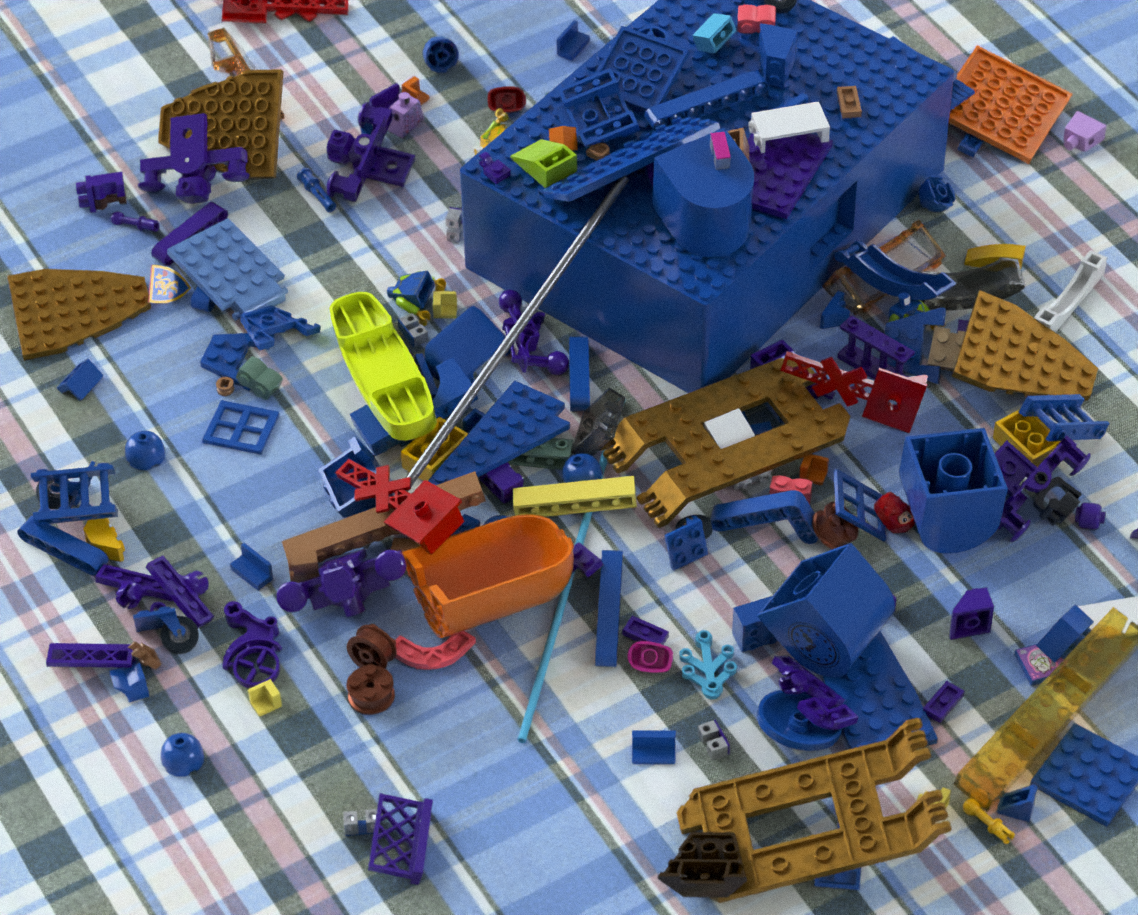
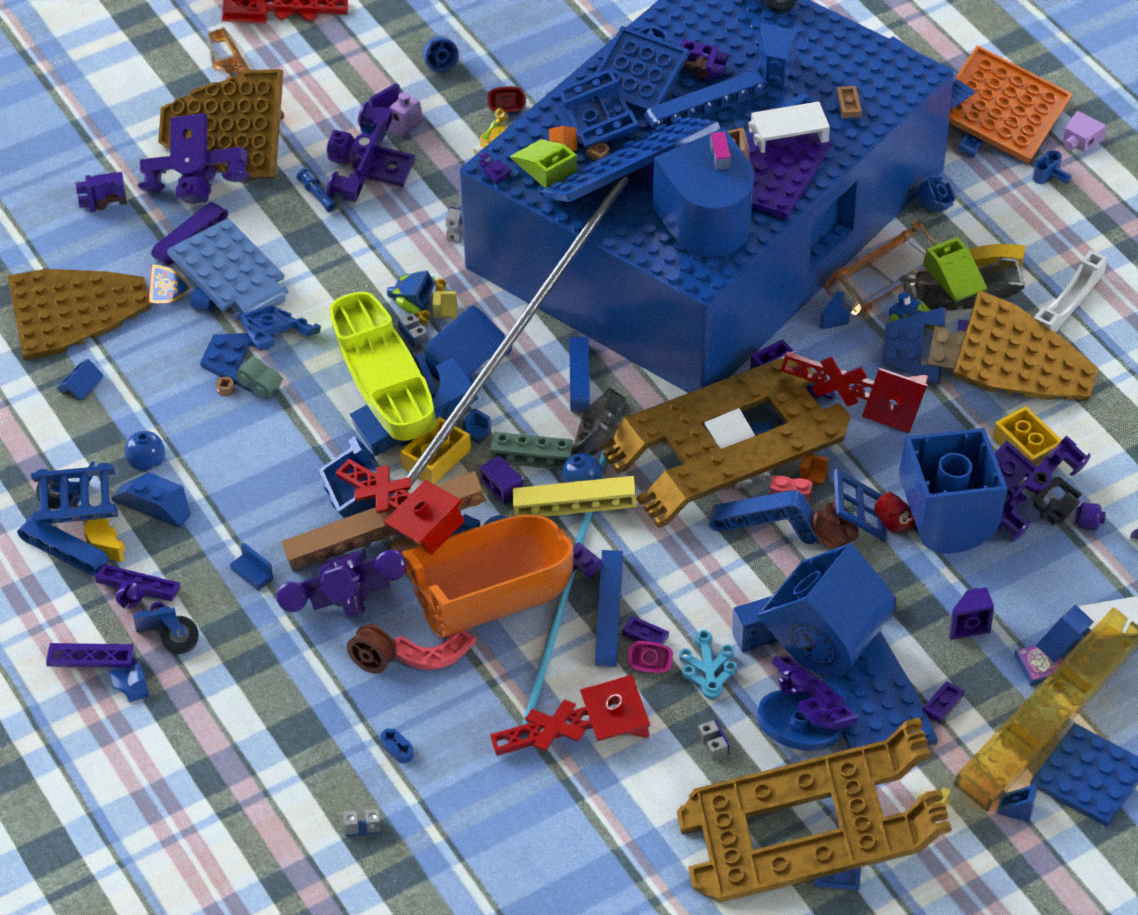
dark purple pin [110,211,160,232] -> none
medium nougat plate [128,641,162,670] -> none
dark purple plate [145,555,214,628] -> none
blue cylinder [160,733,204,777] -> none
blue window [202,400,279,454] -> none
dark purple piece [222,601,282,689] -> none
light yellow panel [248,679,282,716] -> none
medium nougat brick [288,550,319,583] -> none
copper wheel [347,664,395,715] -> none
dark purple fence [368,793,433,885] -> none
orange panel [402,76,429,105] -> none
blue wing [428,380,570,485] -> none
dark purple piece [498,289,569,376] -> none
blue panel [556,20,590,61] -> none
blue panel [632,730,676,764] -> none
dark brown wedge [658,832,747,898] -> none
blue plate [664,515,712,571] -> none
medium azure brick [692,13,736,53] -> none
coral brick [738,5,776,33] -> none
blue windscreen [834,240,957,300] -> none
dark purple fence [837,315,915,380] -> none
yellow pin [963,798,1015,844] -> none
blue fence [1018,394,1110,441] -> none
none -> blue wedge [111,473,191,528]
none -> blue beam [380,728,414,763]
none -> red piece [490,675,650,756]
none -> dark purple hips [680,39,728,82]
none -> lime slope [923,237,987,302]
none -> blue beam [1032,150,1072,184]

